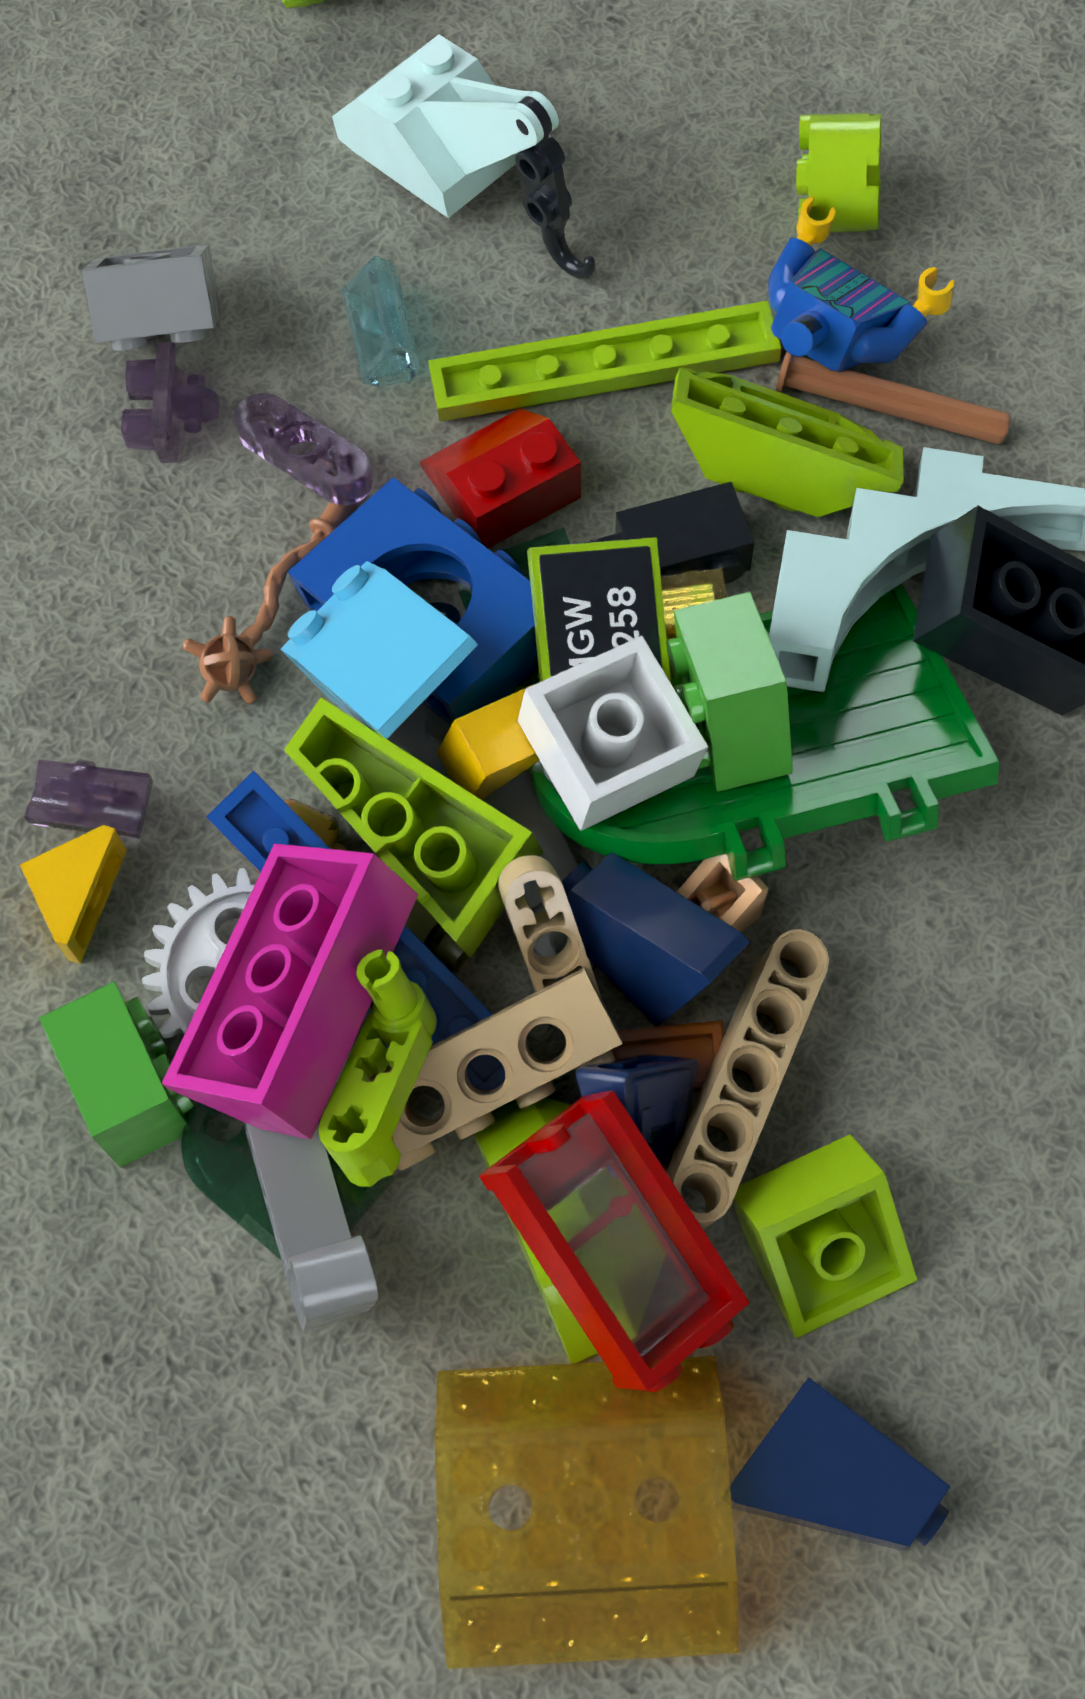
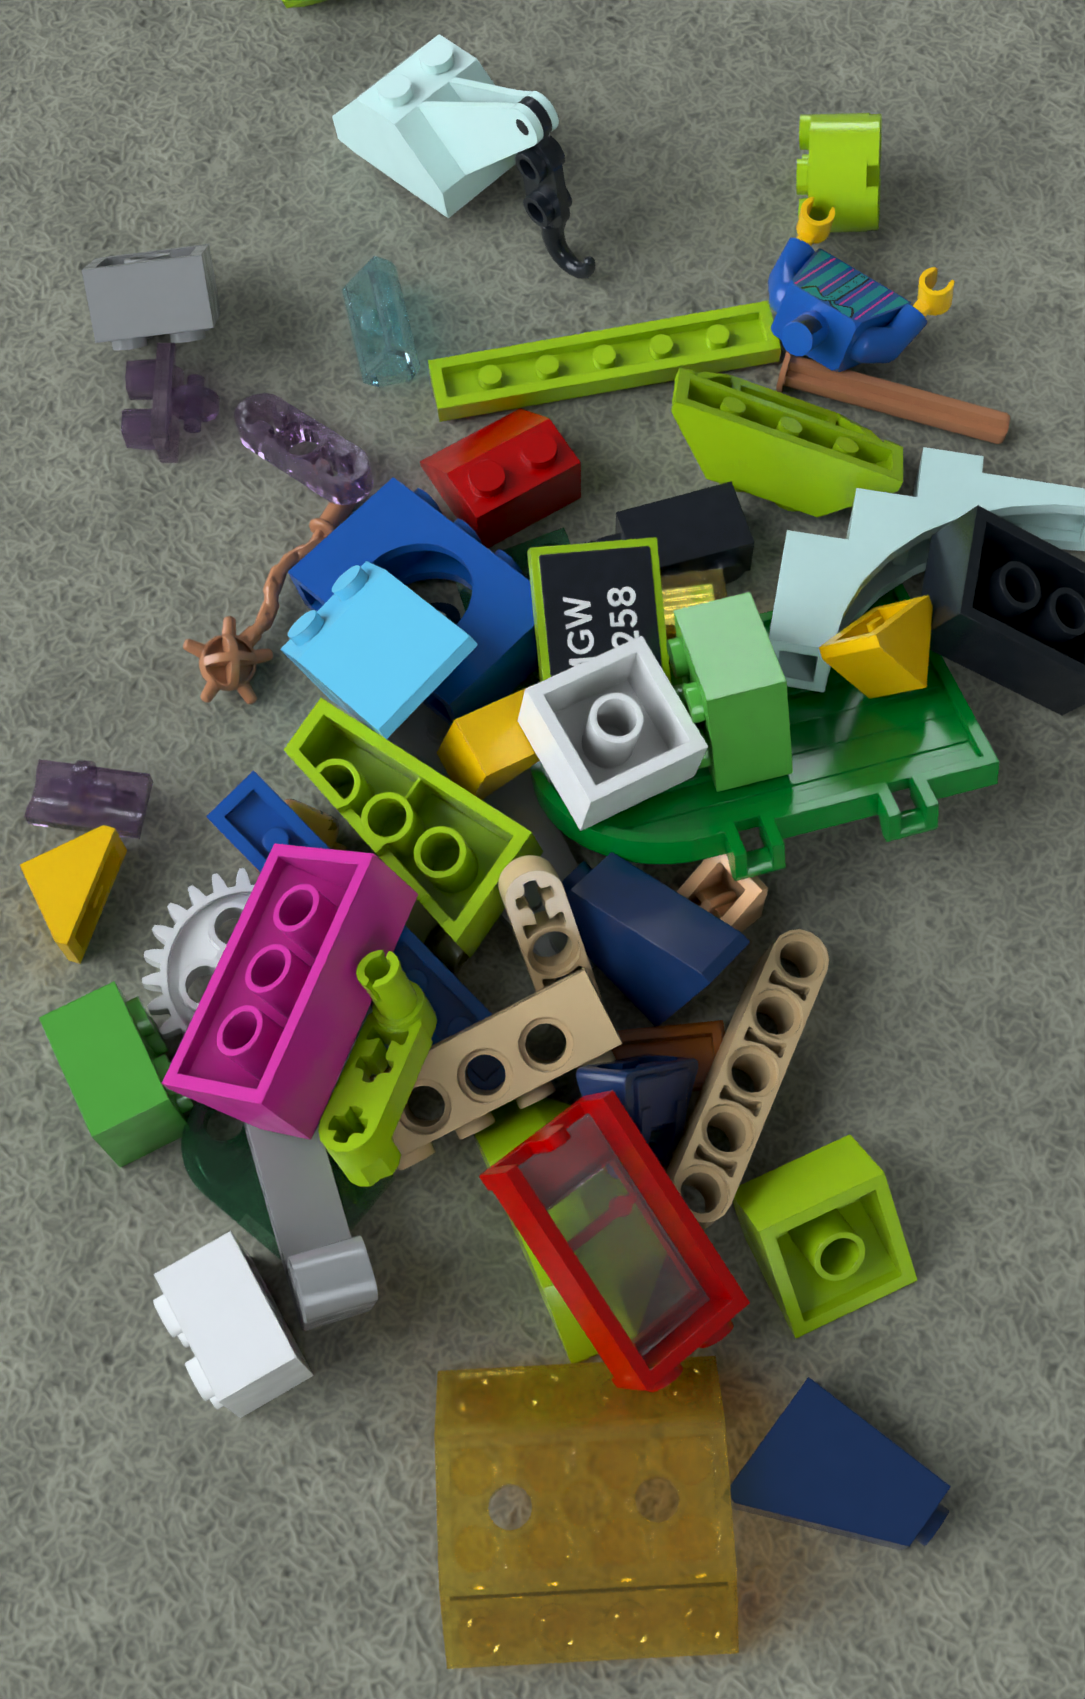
none -> white brick [153,1231,314,1418]
none -> yellow slope [819,595,933,699]

